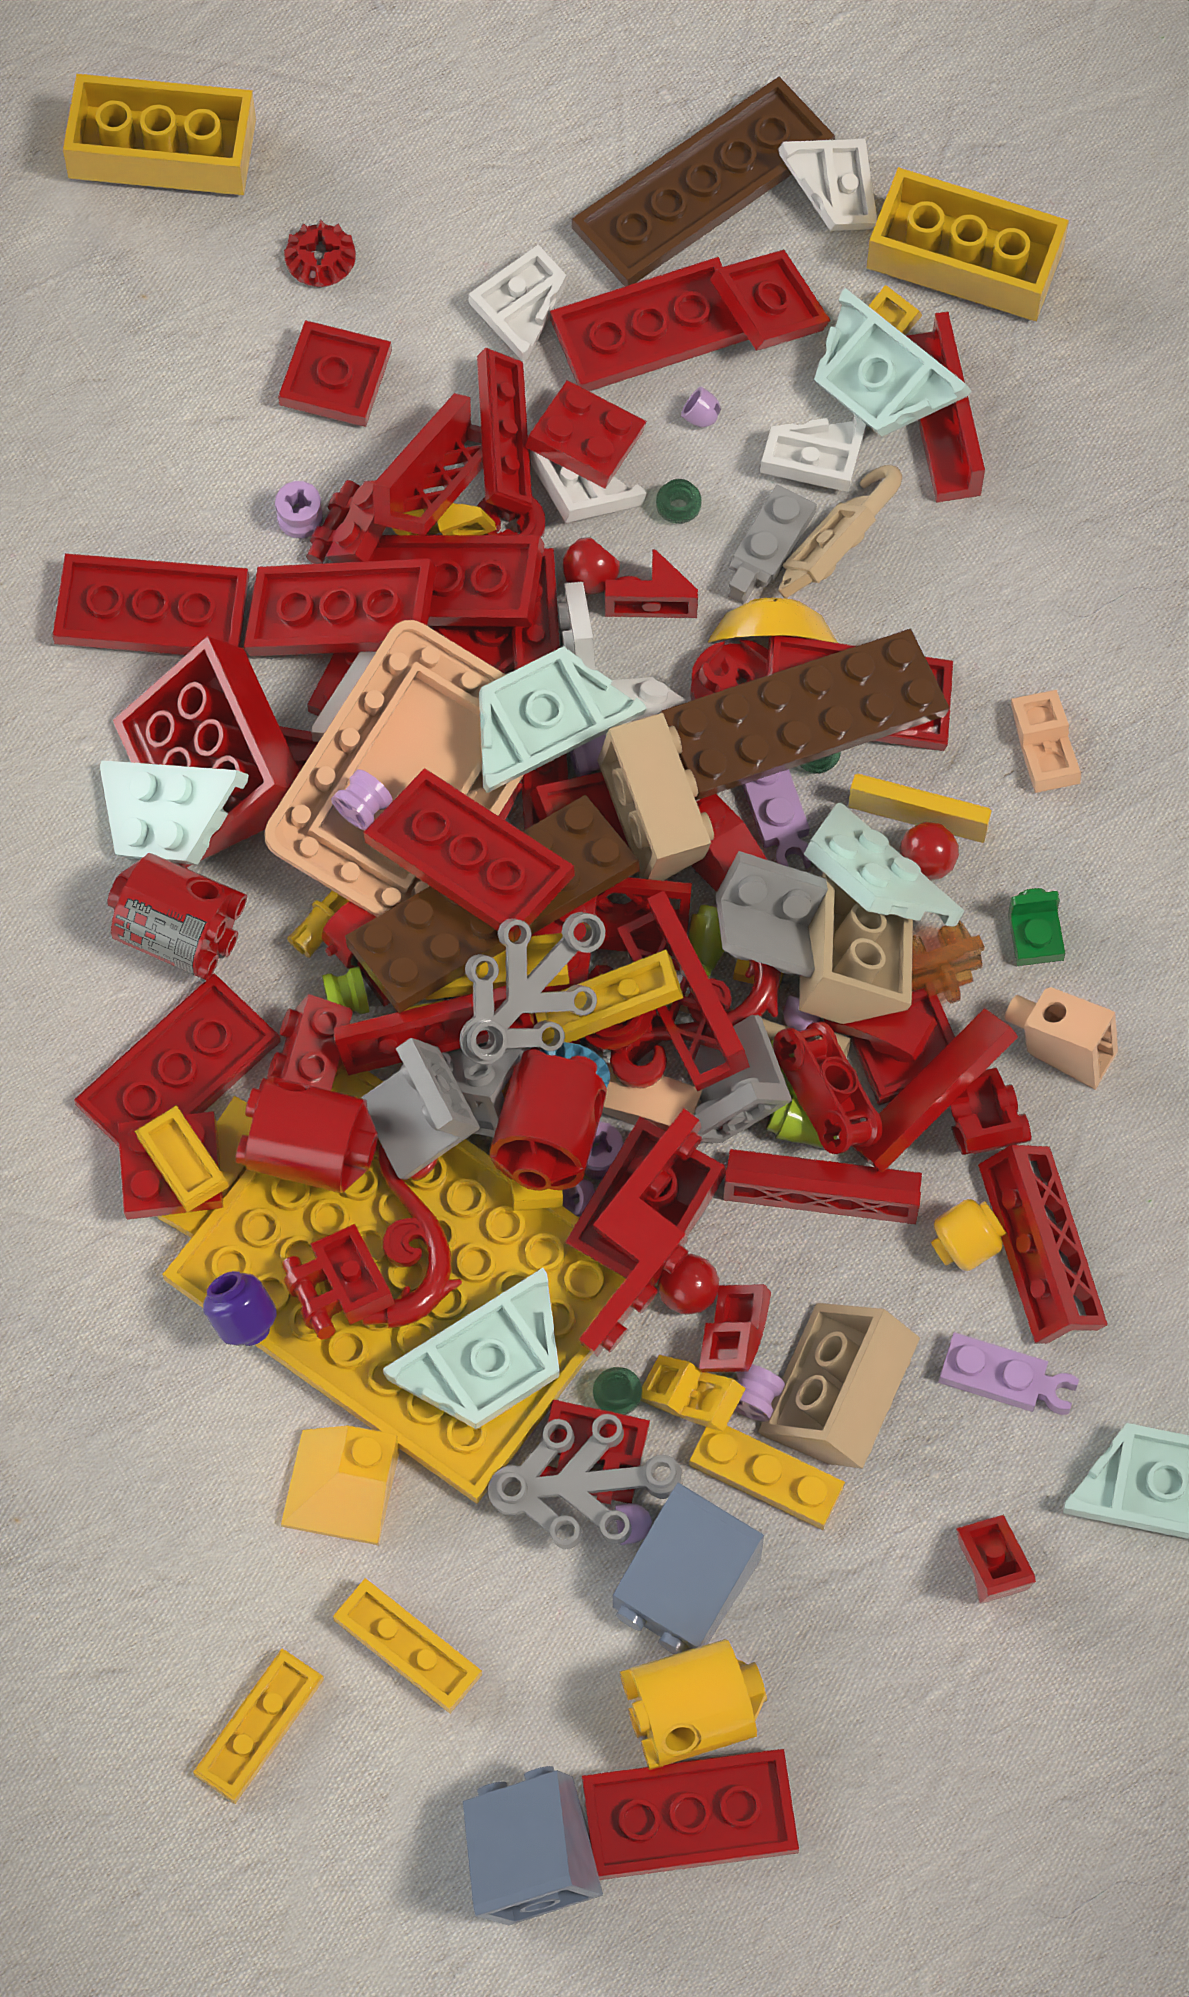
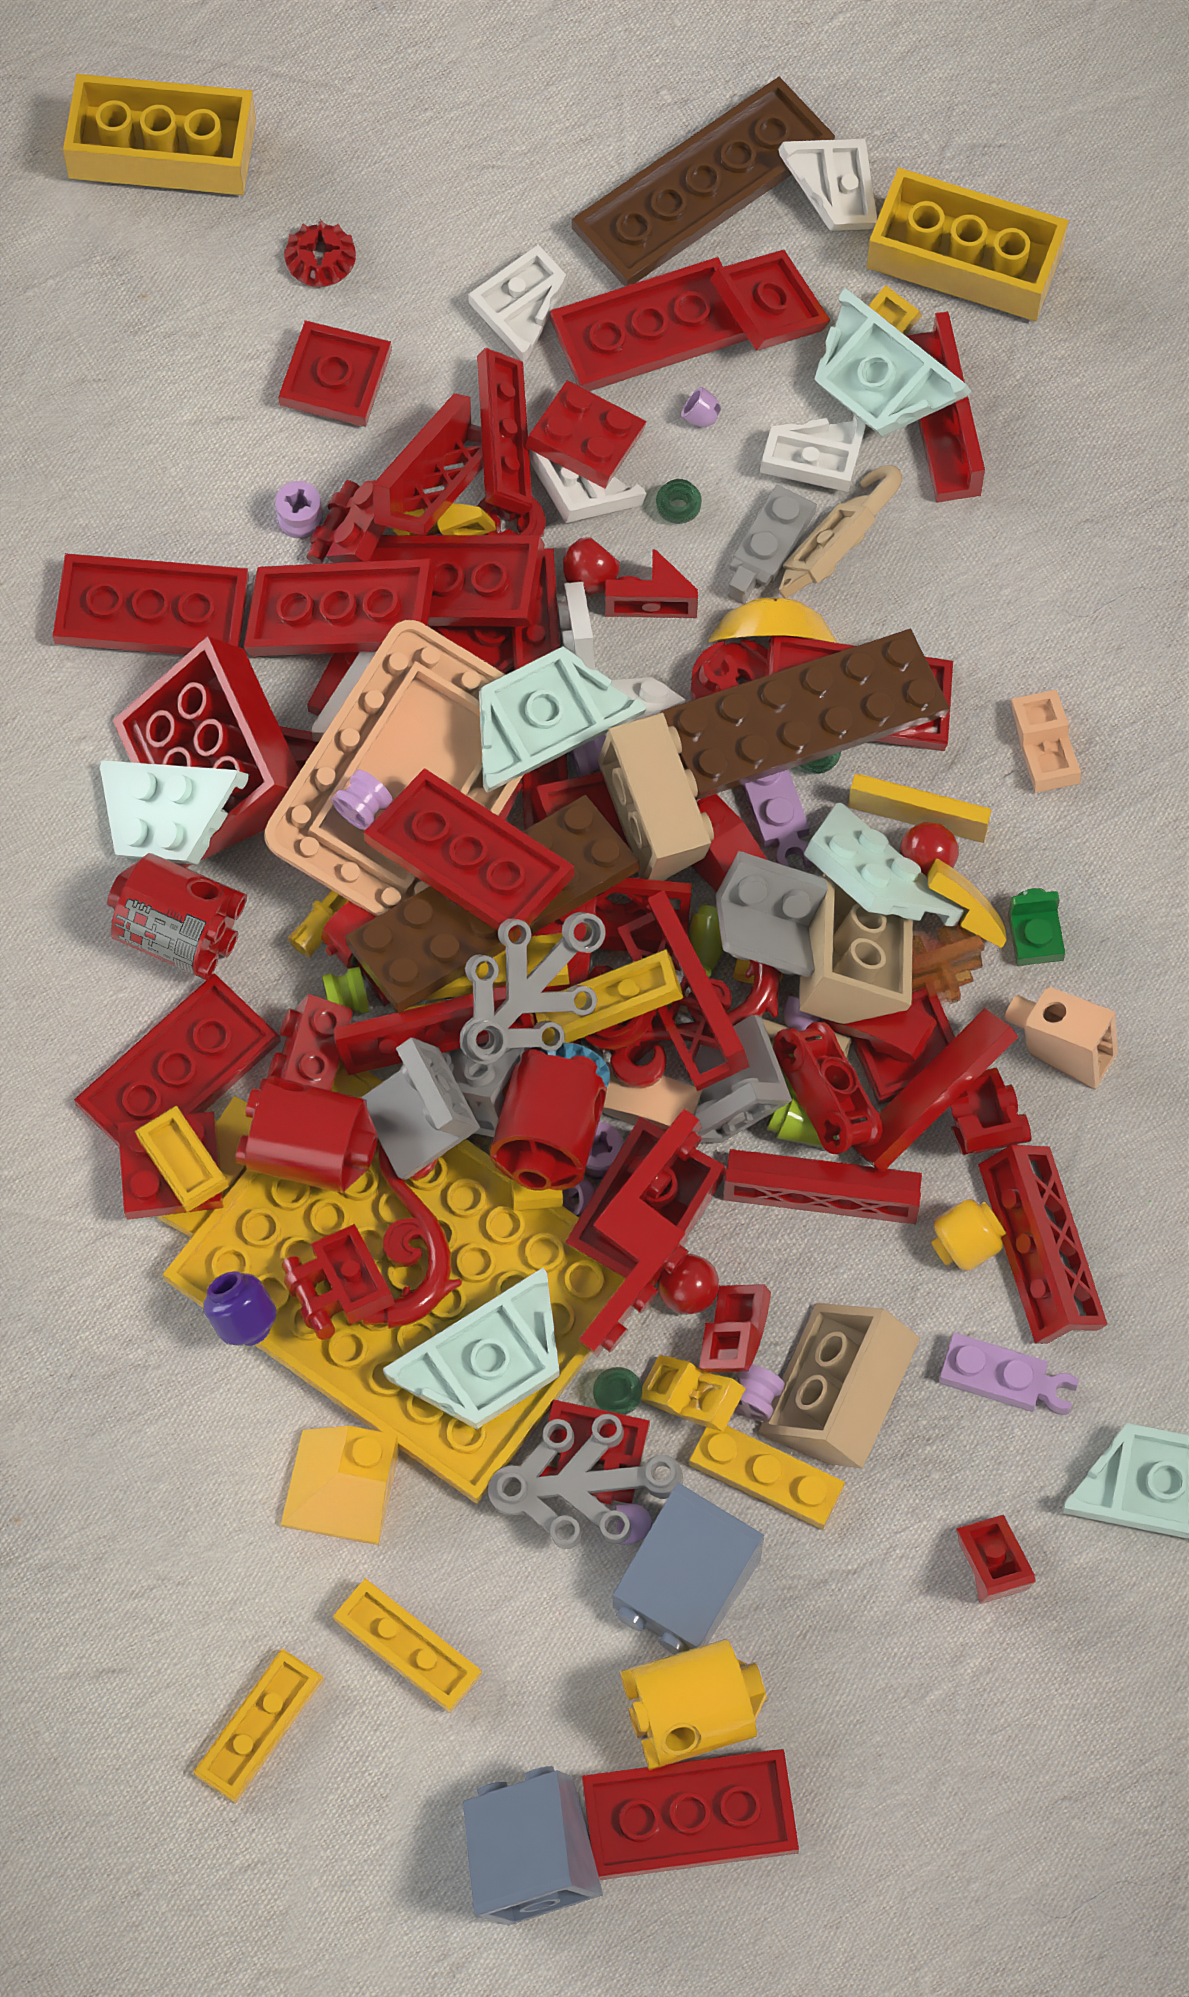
none -> yellow slope [927,859,1007,948]

